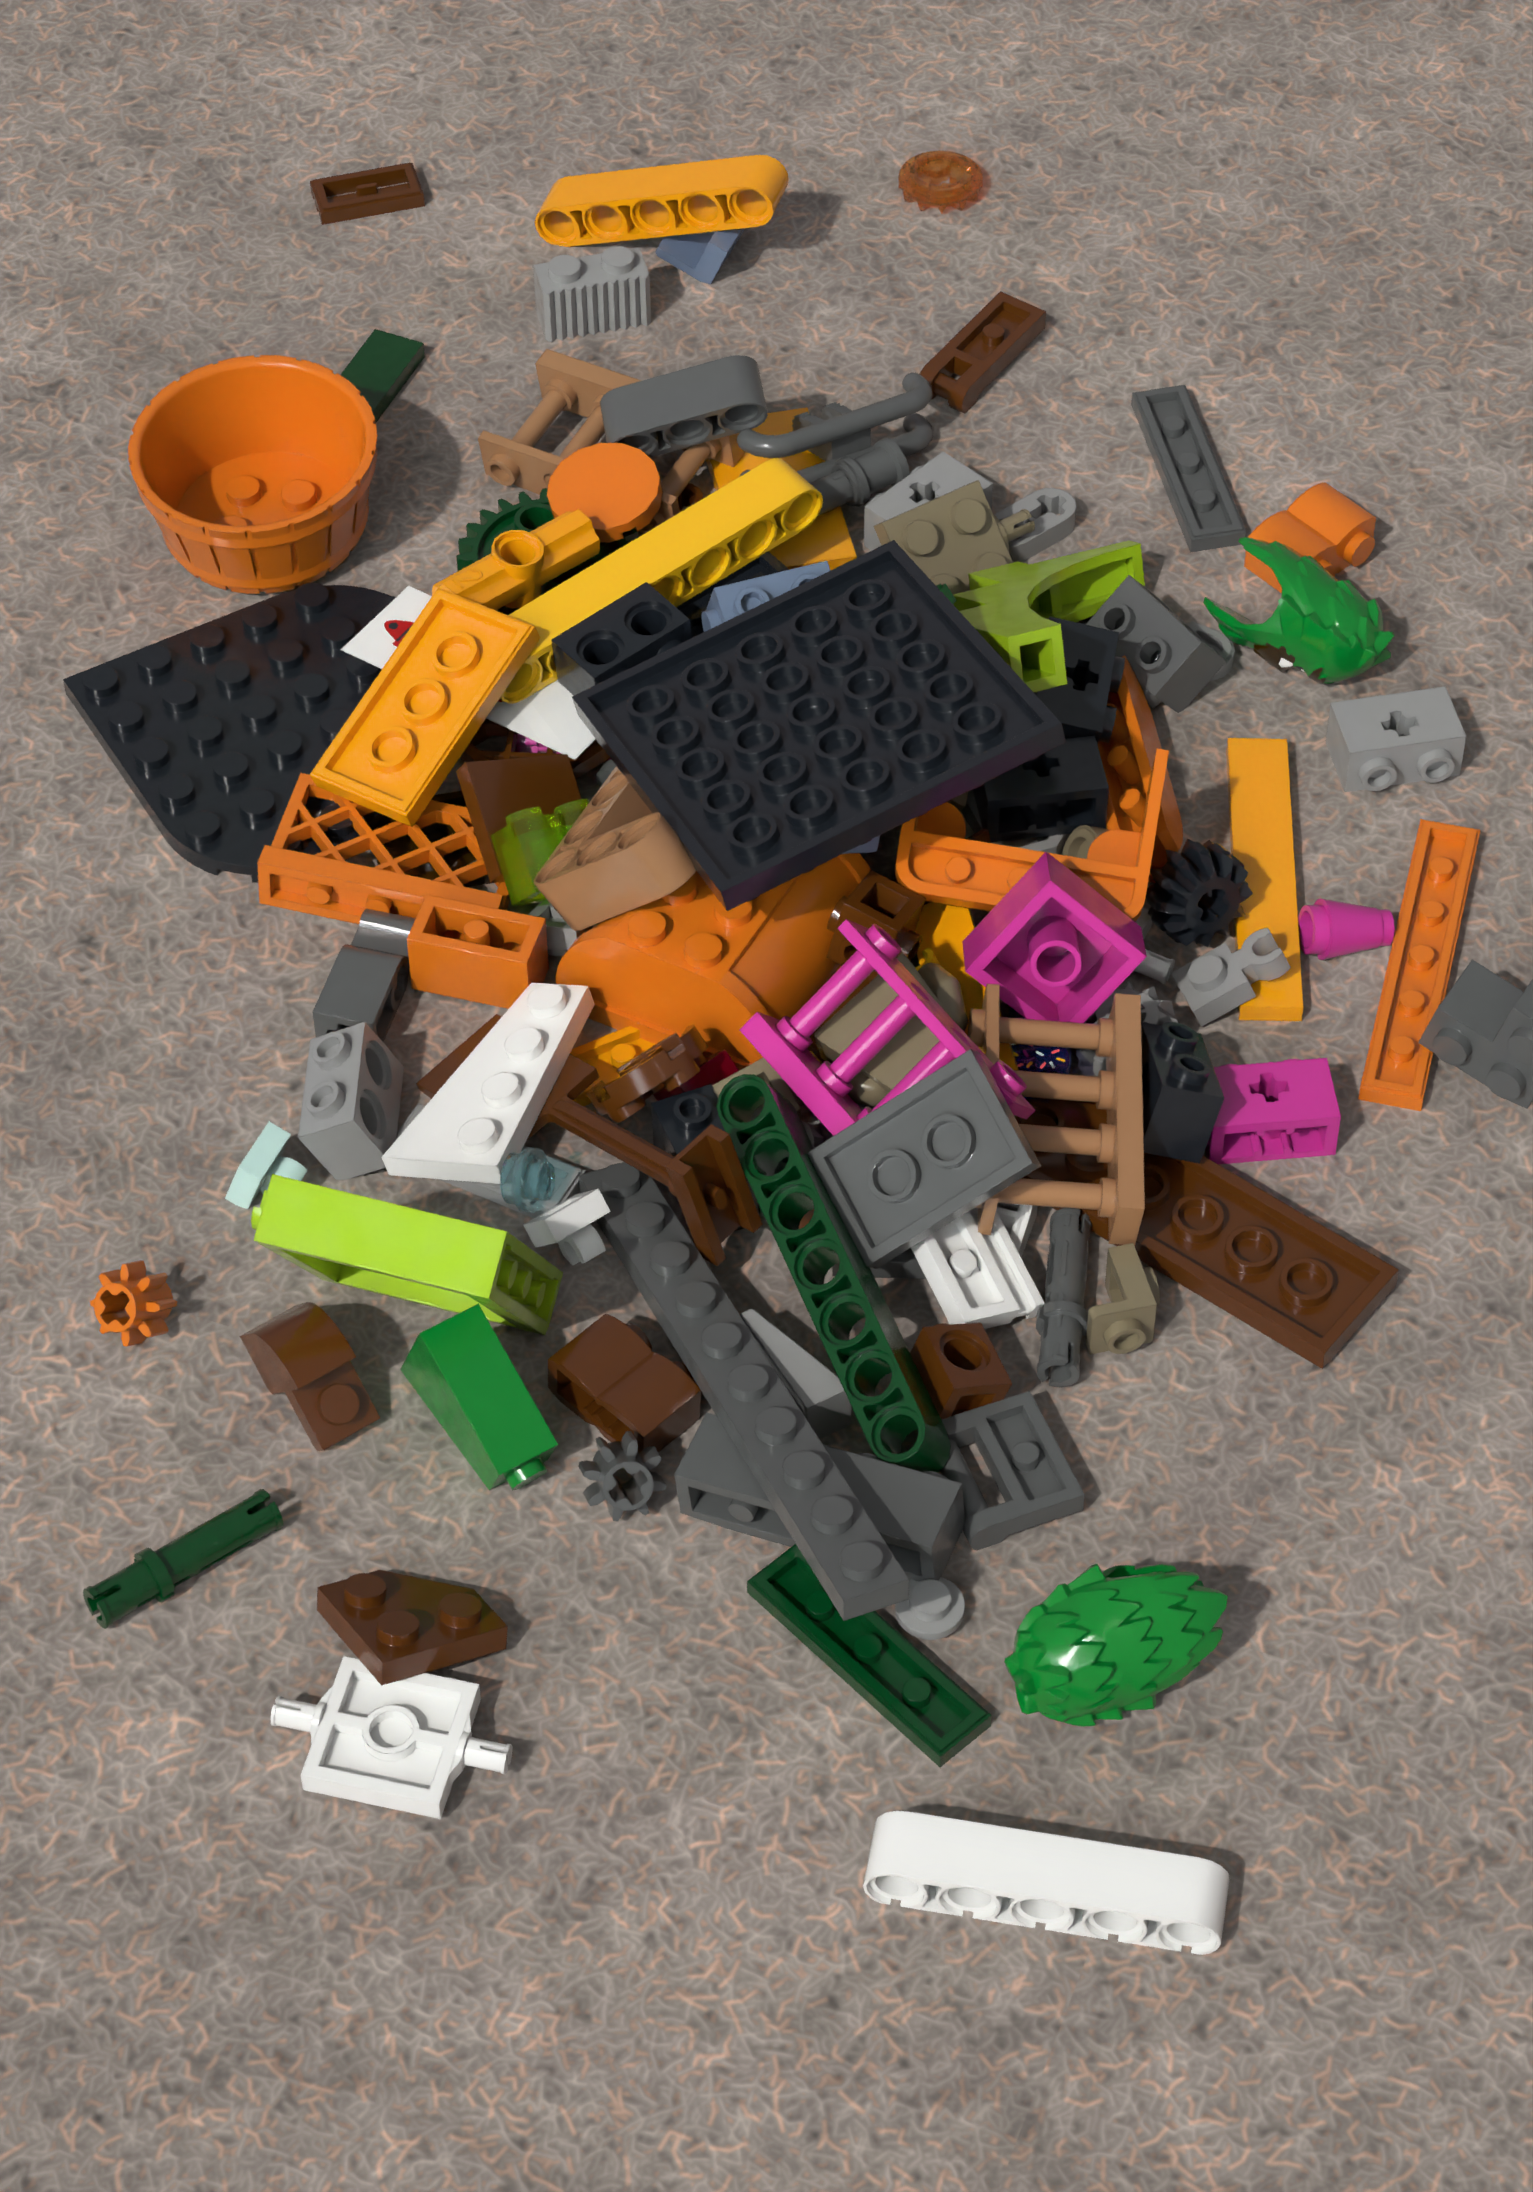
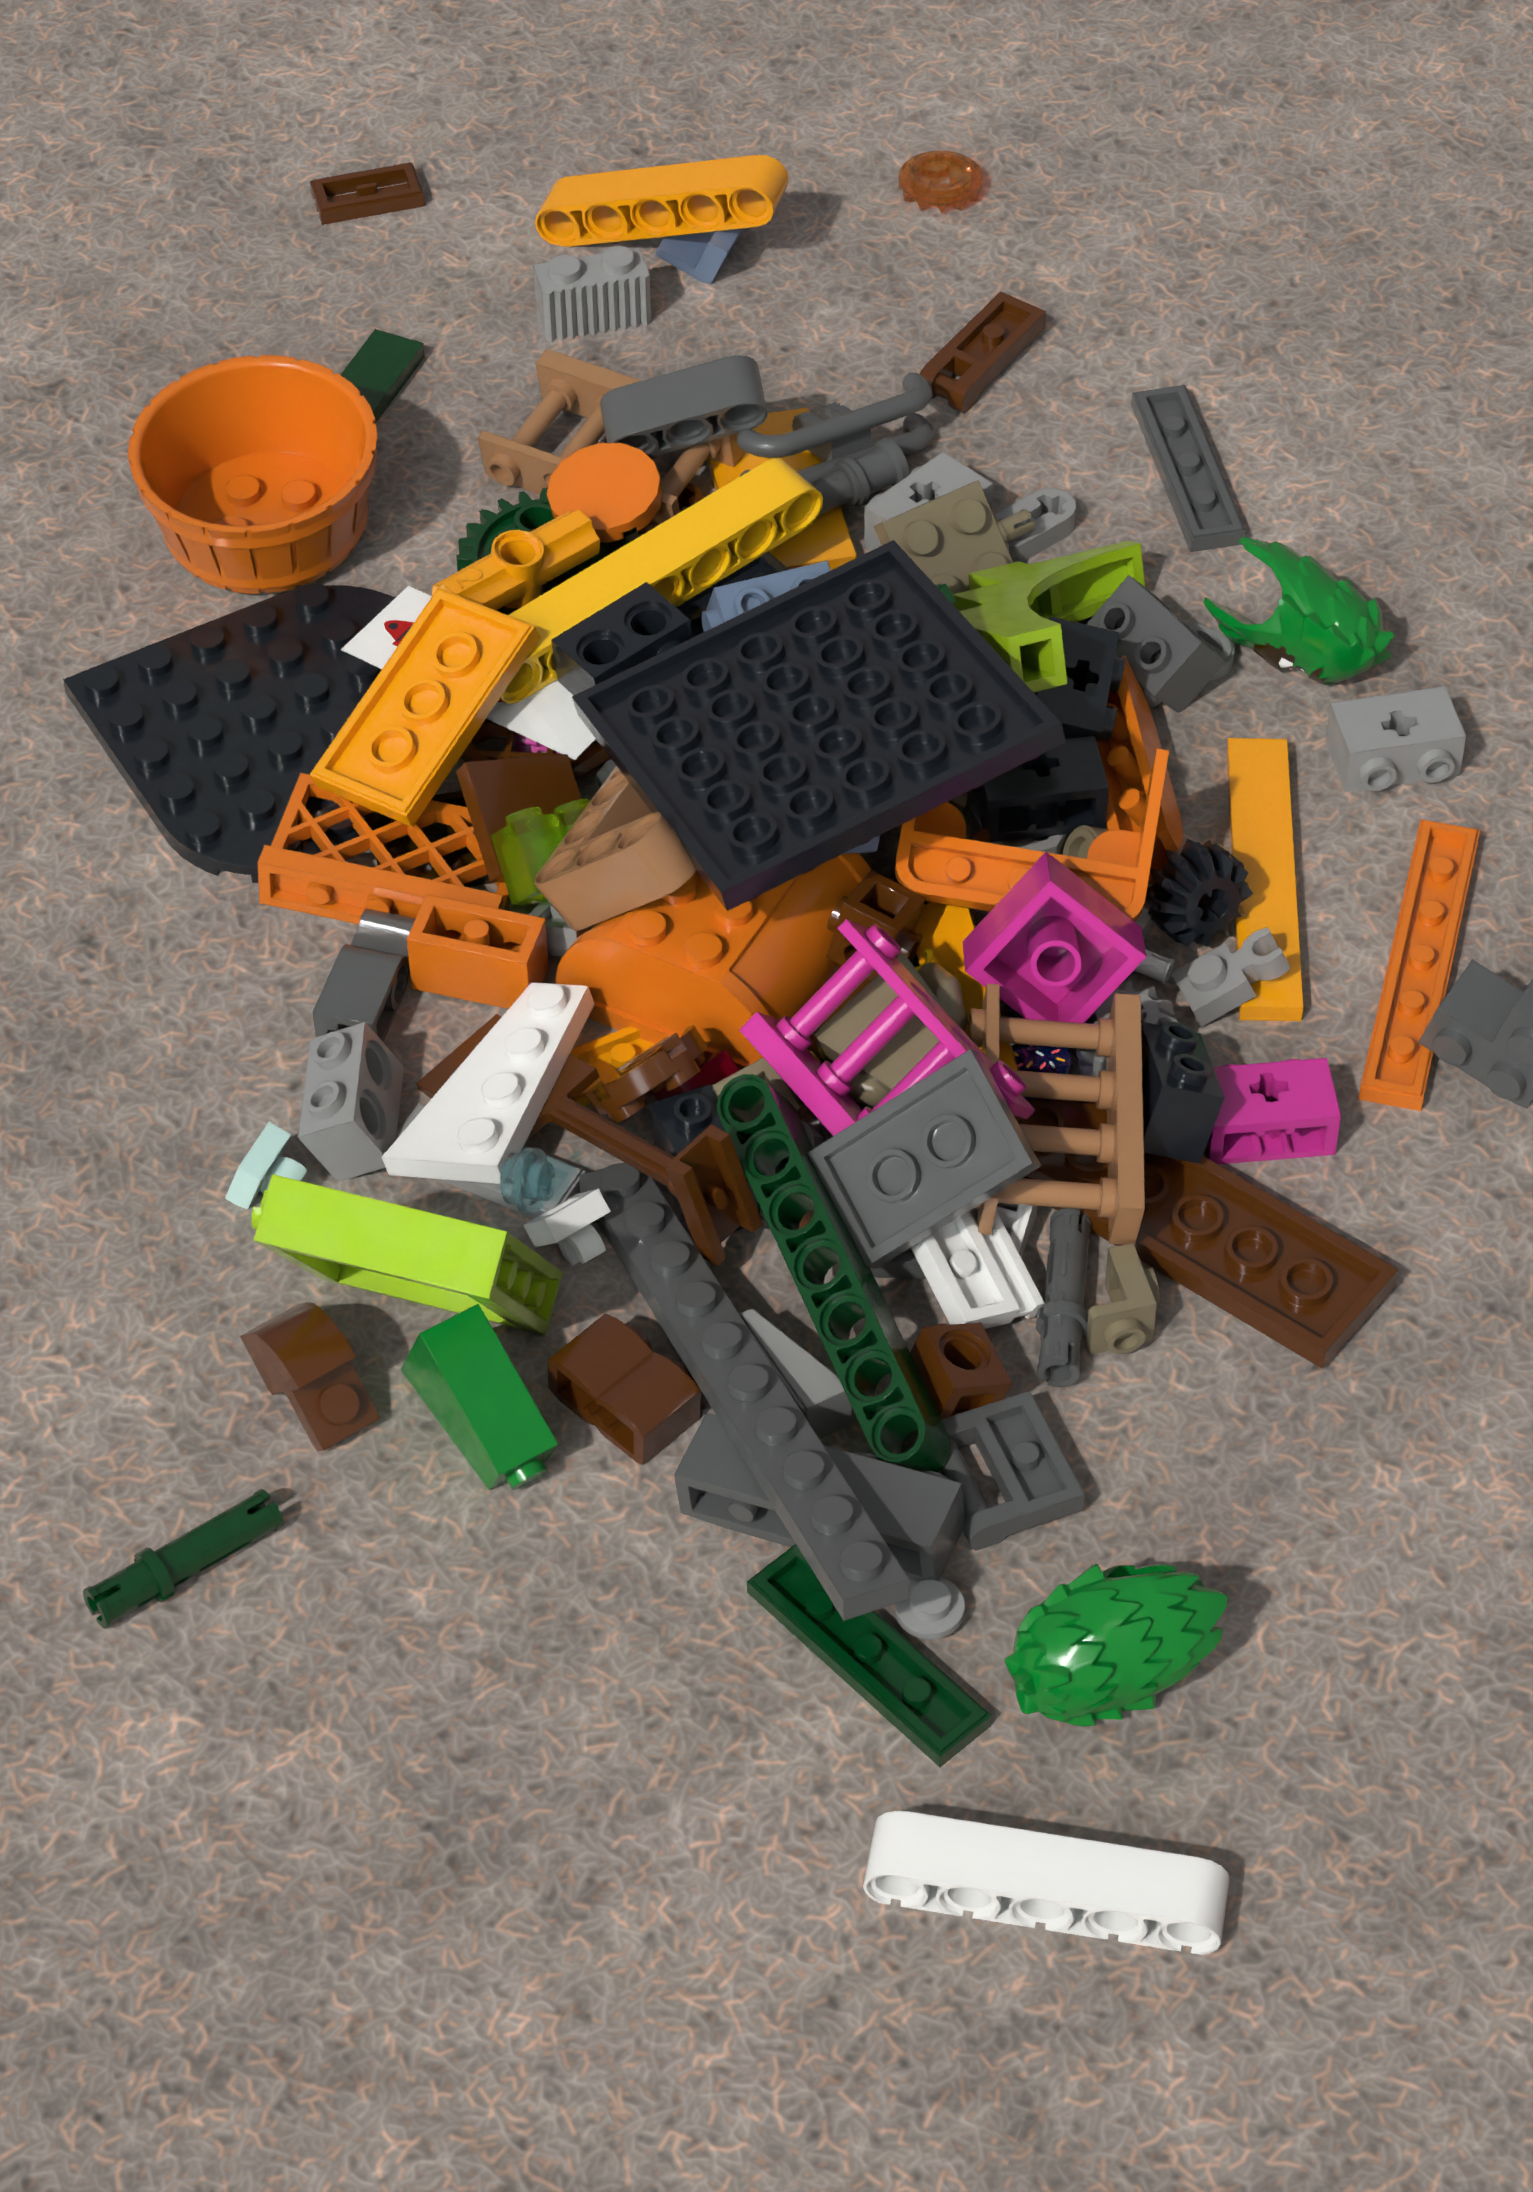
orange gear [90,1260,177,1347] -> none
white plate [271,1656,513,1819] -> none
reddish brown plate [317,1570,508,1686] -> none
dark grey gear [578,1431,667,1521] -> none
orange brick [1244,482,1376,593] -> none
dark pink cone [1298,898,1395,960] -> none

